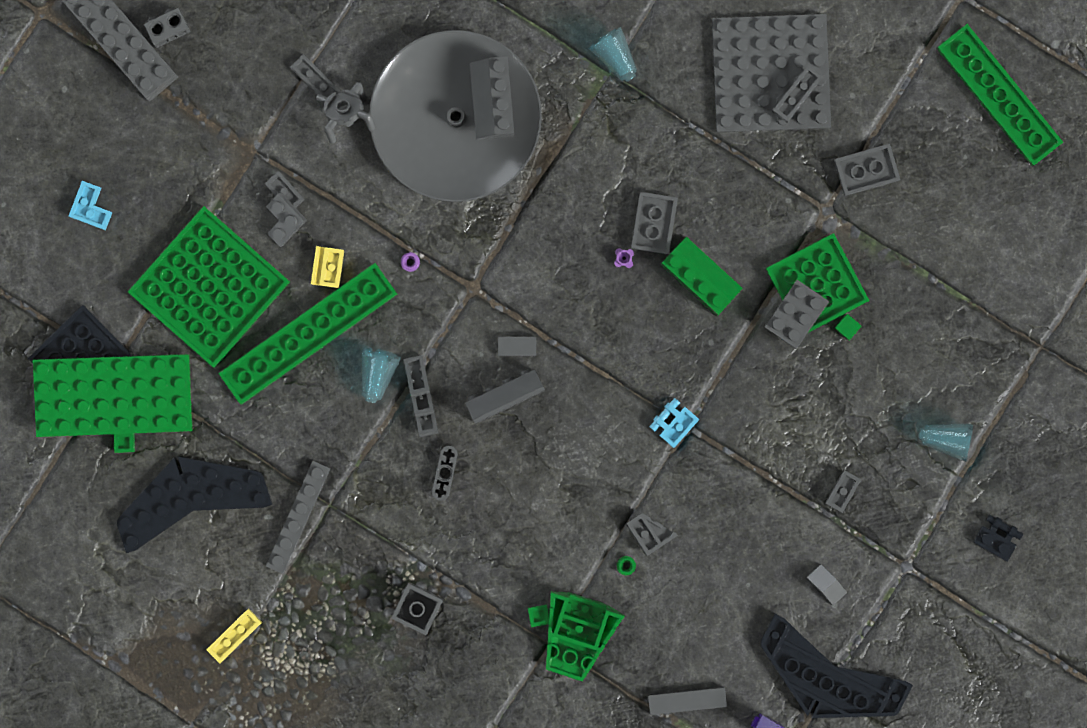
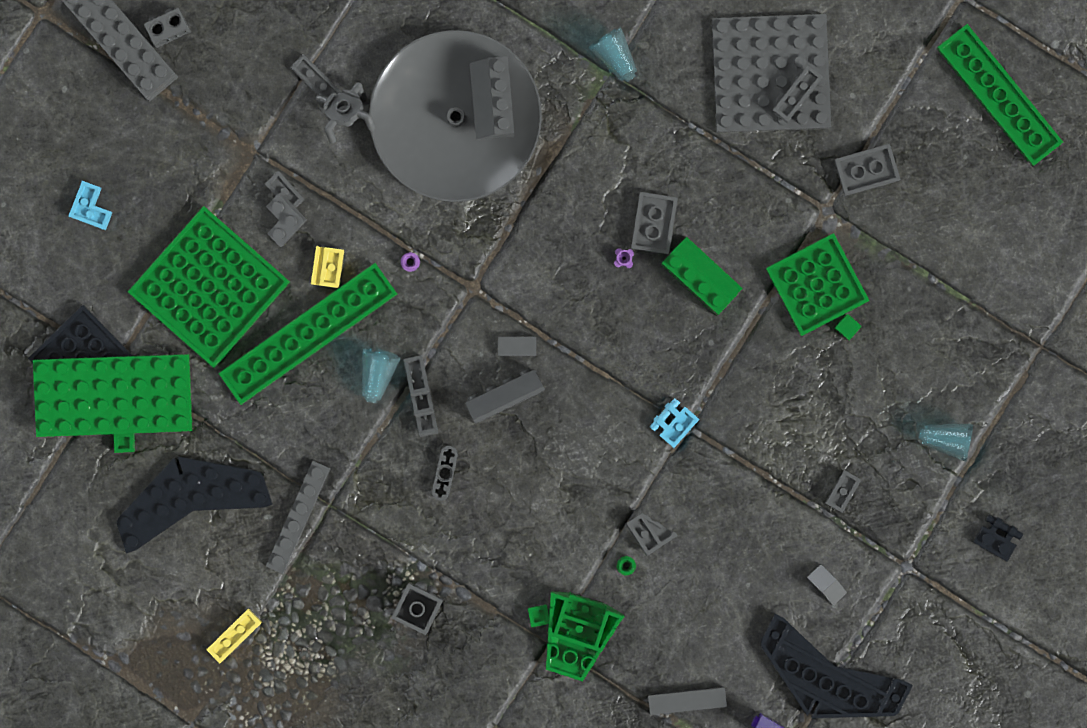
dark grey plate [764,280,829,349] -> none

